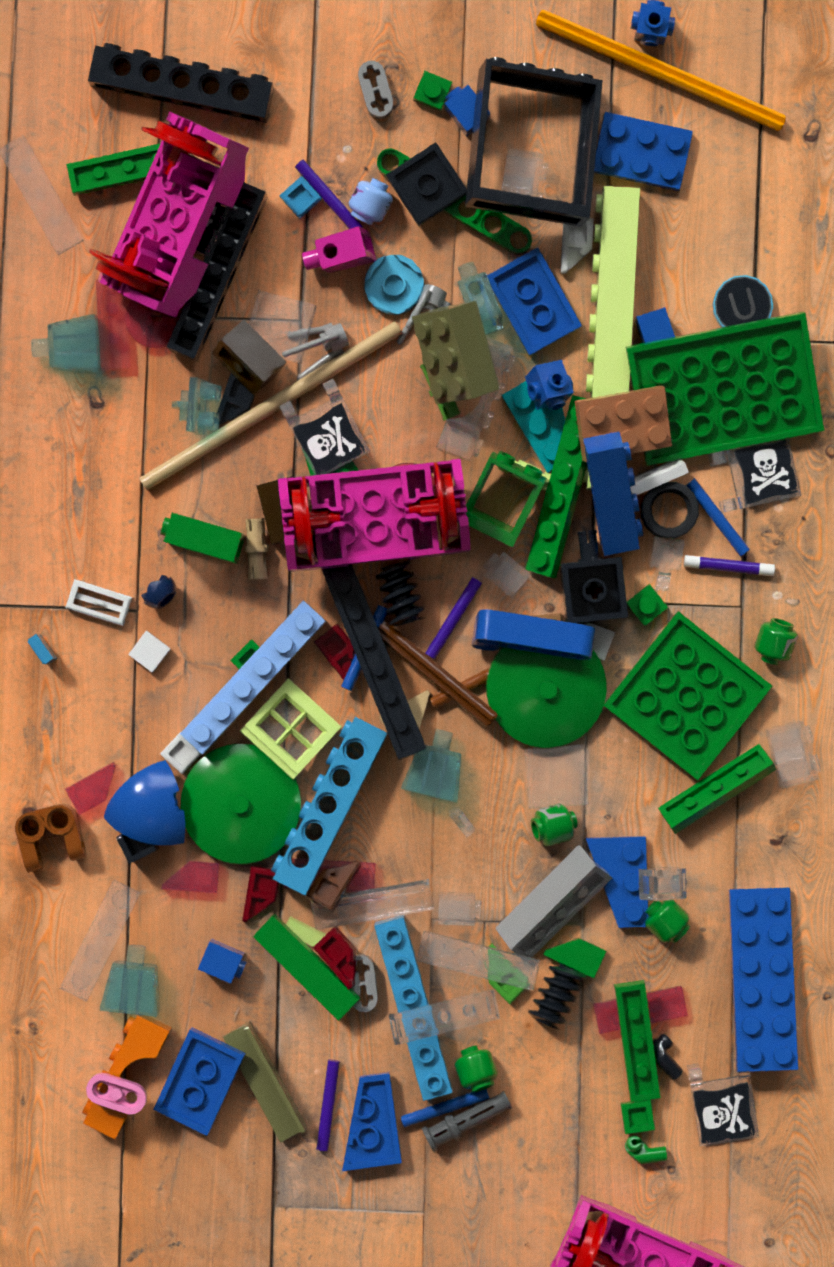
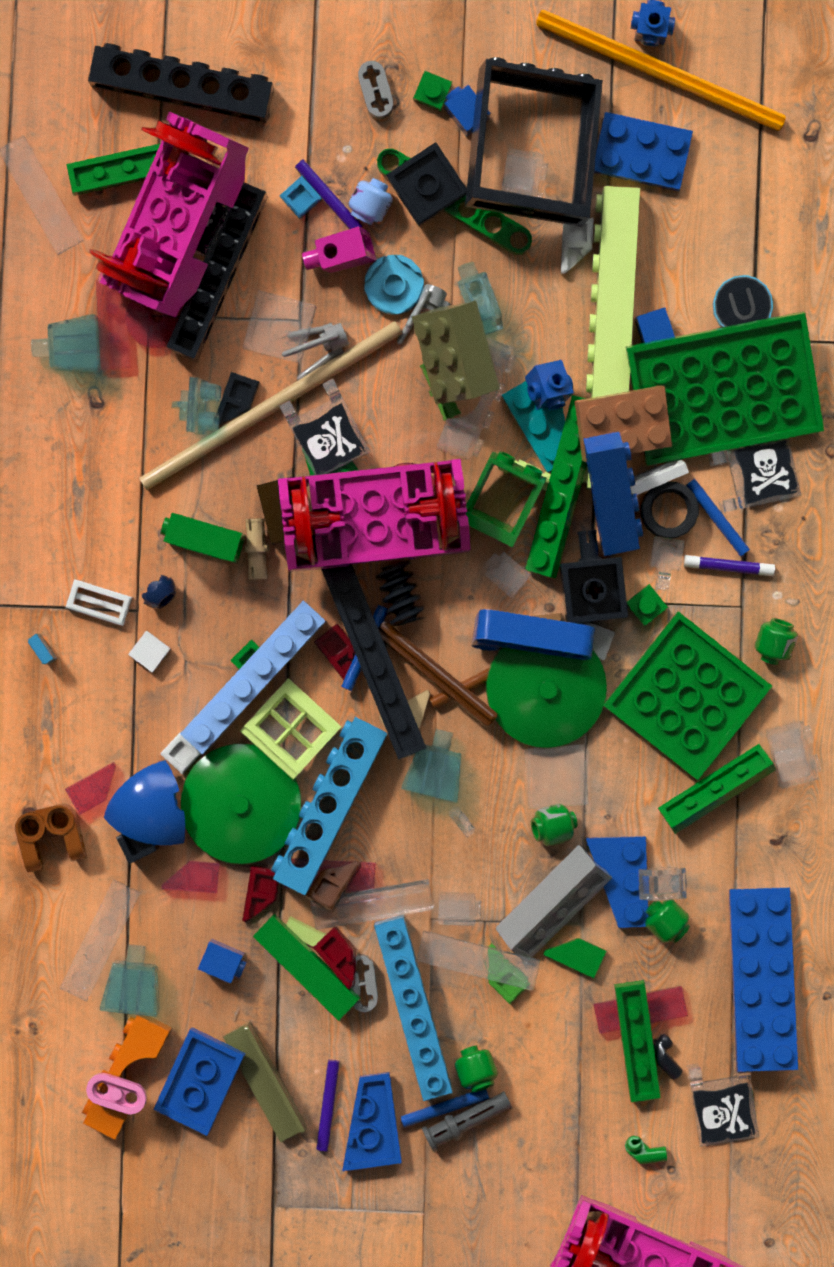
dark brown panel [212,320,286,395] -> none
clear tile [389,989,500,1045] -> none
dark purple bar [425,577,482,659] -> none
blue plate [485,247,582,356] -> none
black piece [528,962,586,1030] -> none
green plate [620,1100,655,1134] -> none

